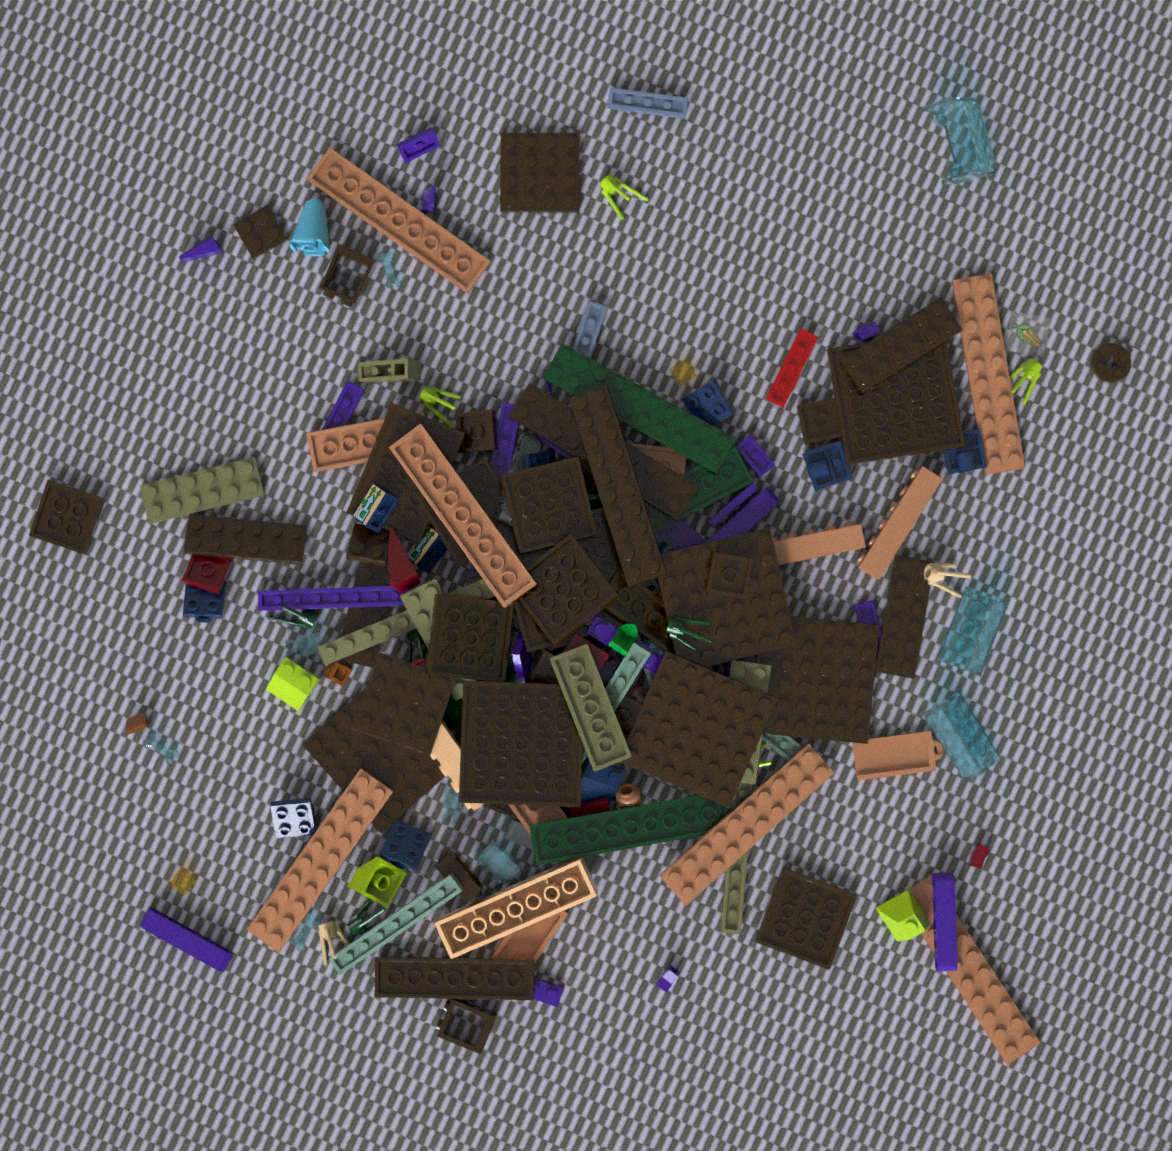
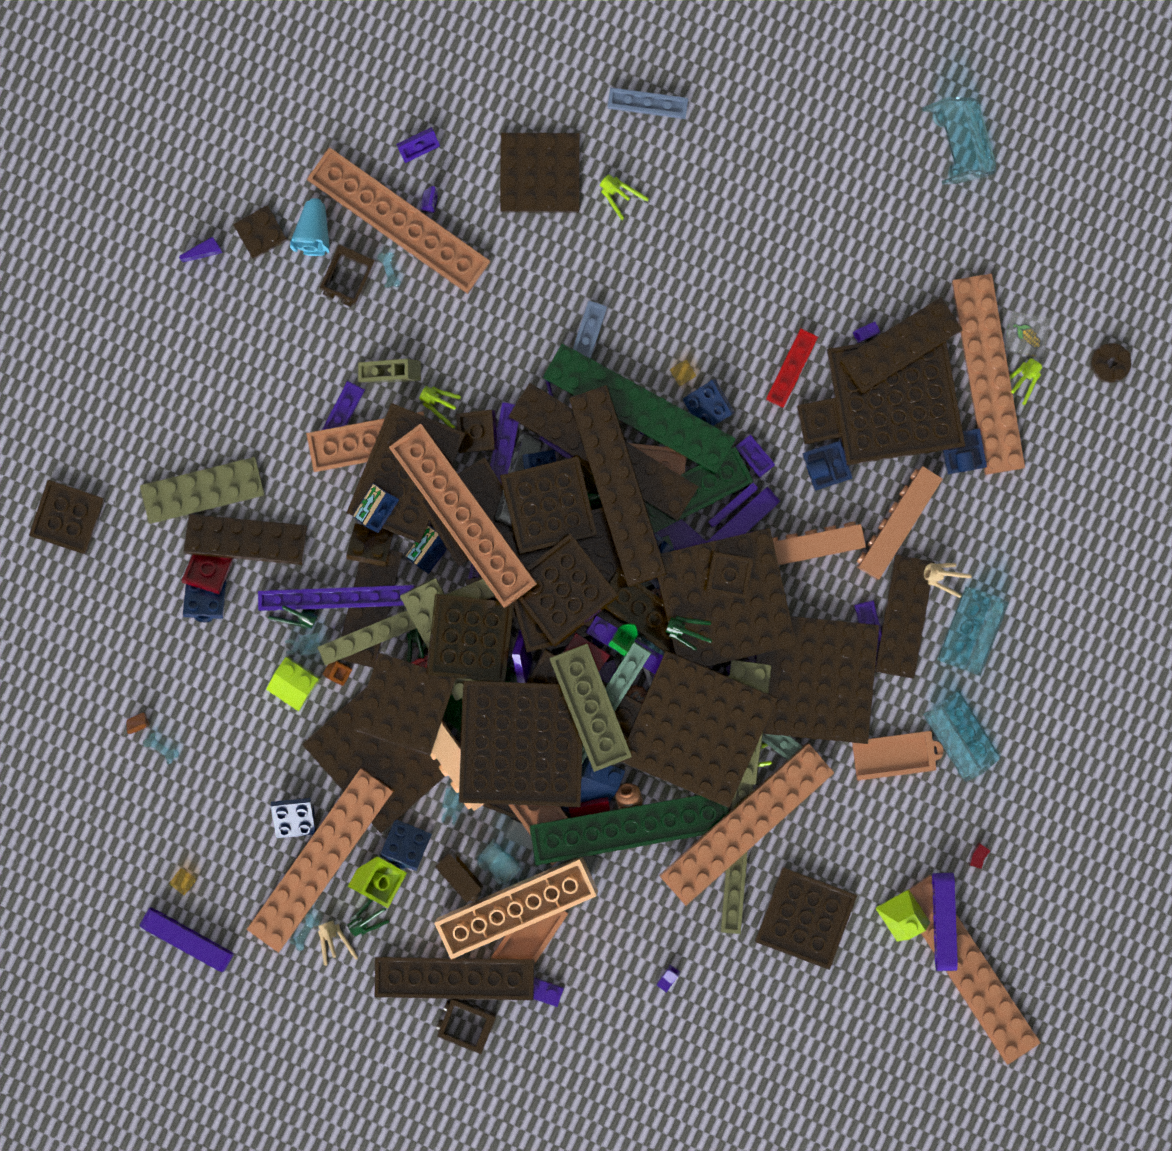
sand green plate [328,873,464,975] -> none
dark red slope [387,529,421,594] -> none

